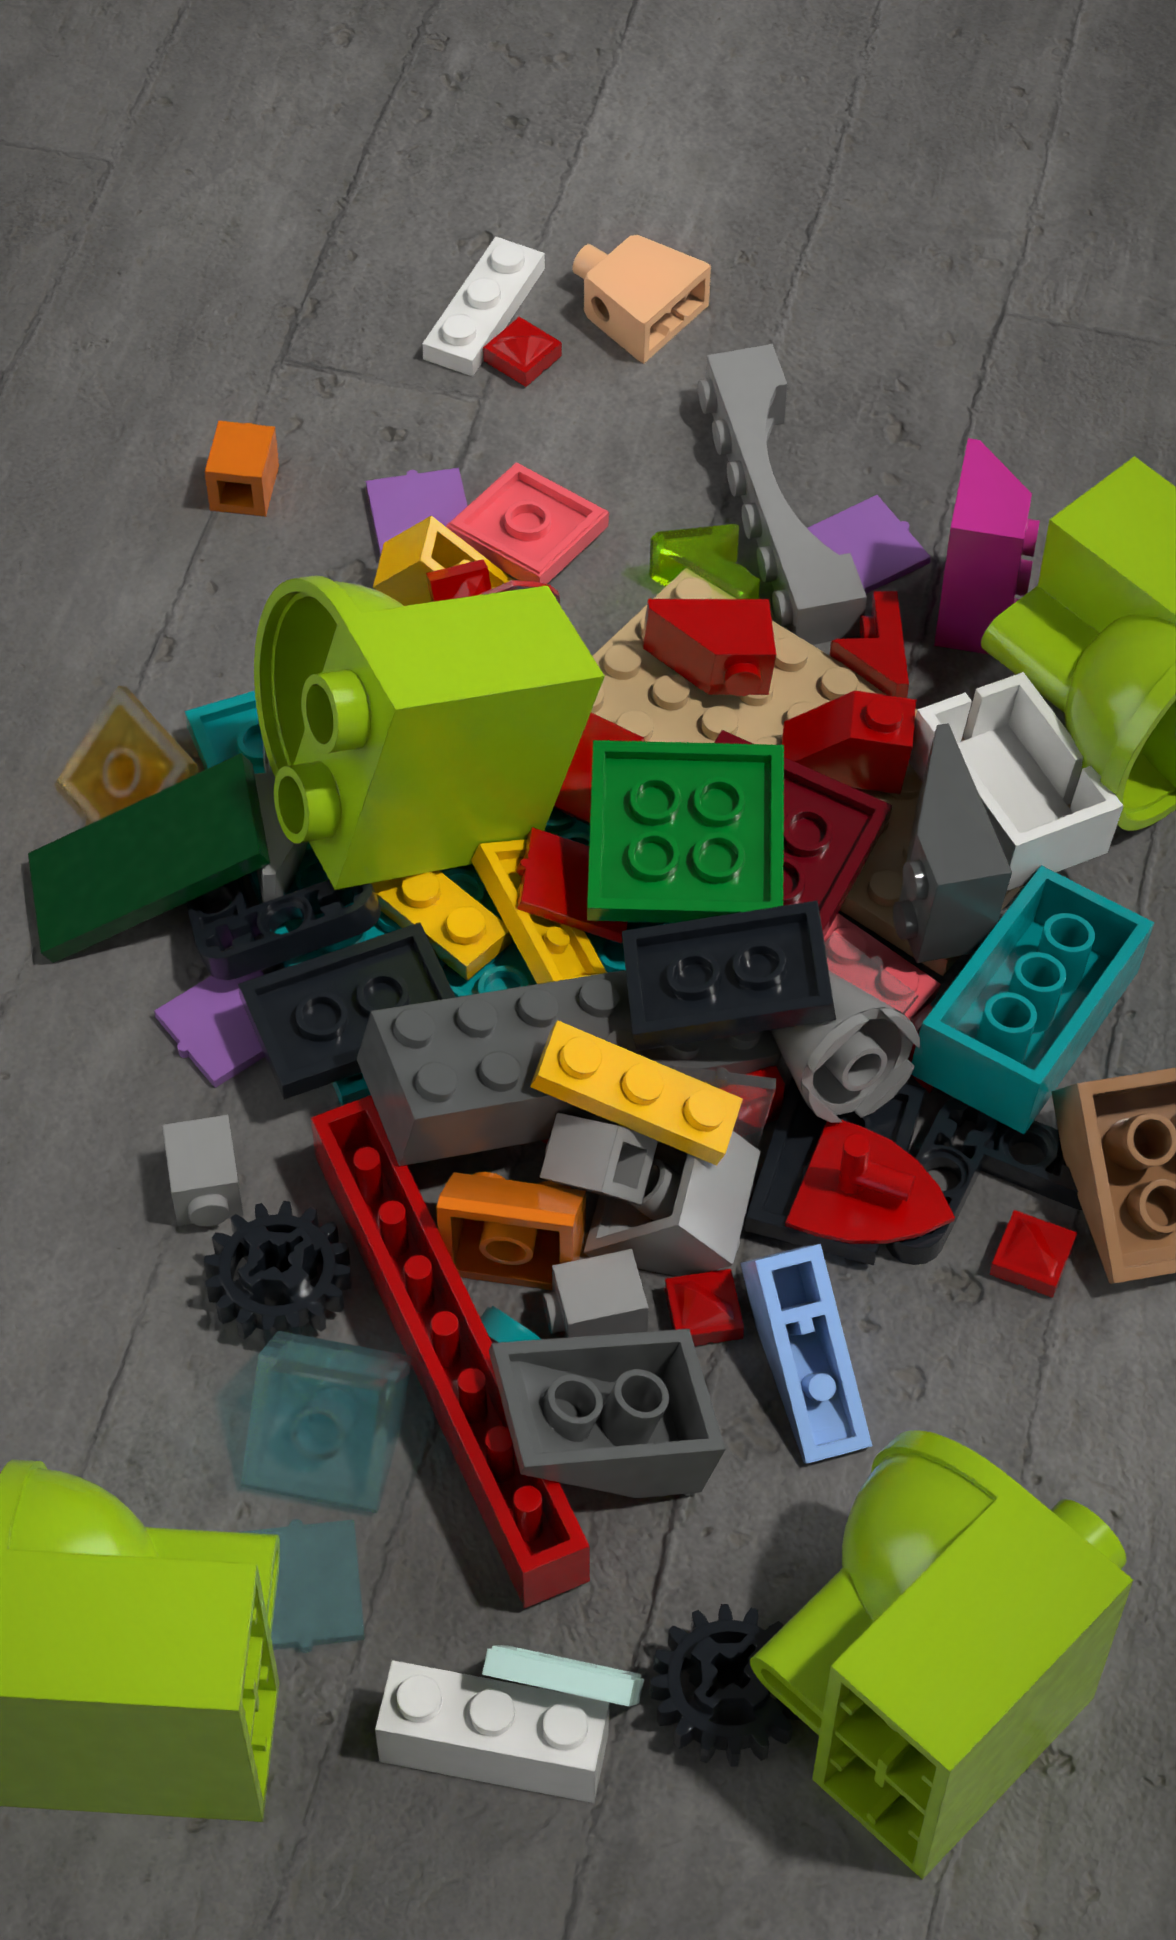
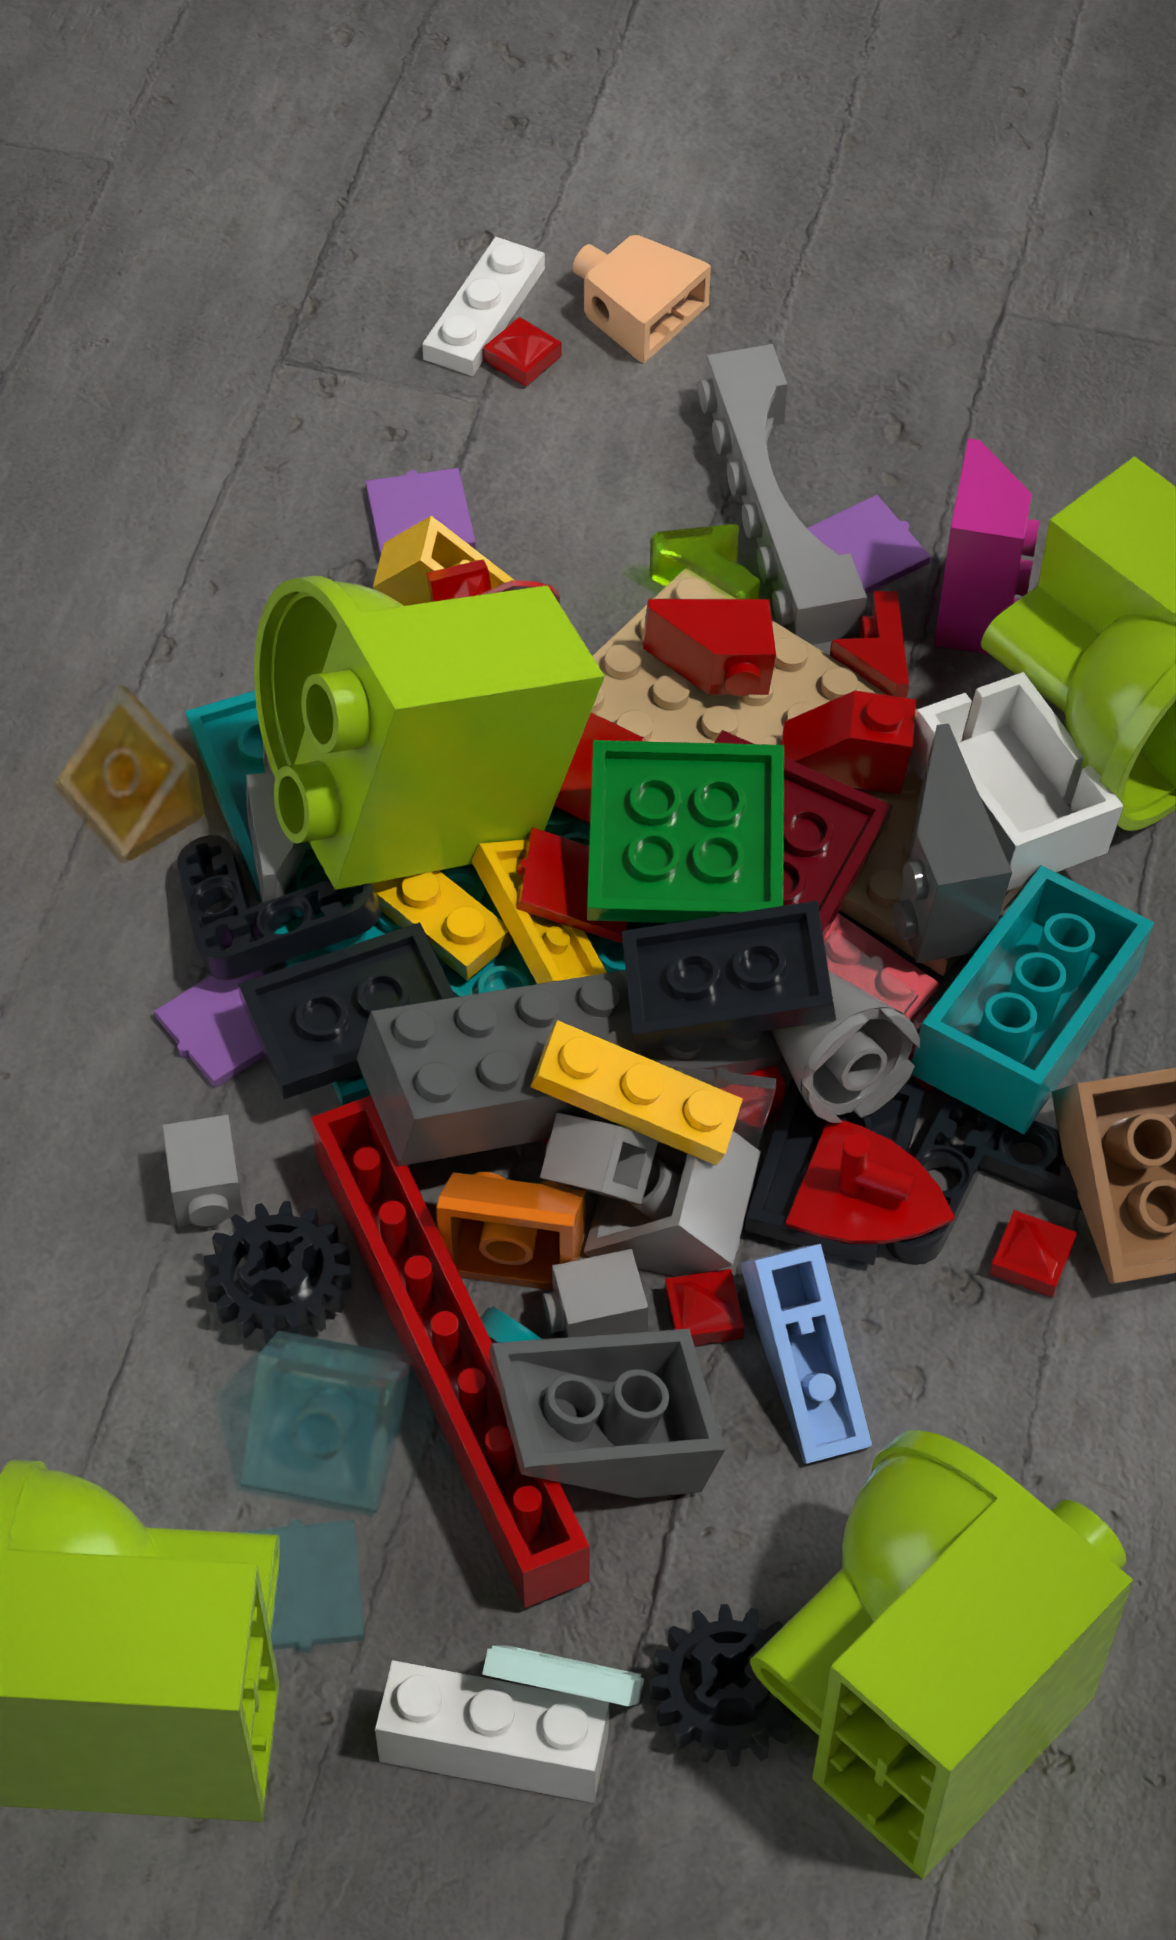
dark green tile [28,753,270,963] -> none
orange brick [205,421,279,517] -> none
coral plate [446,462,609,584] -> none

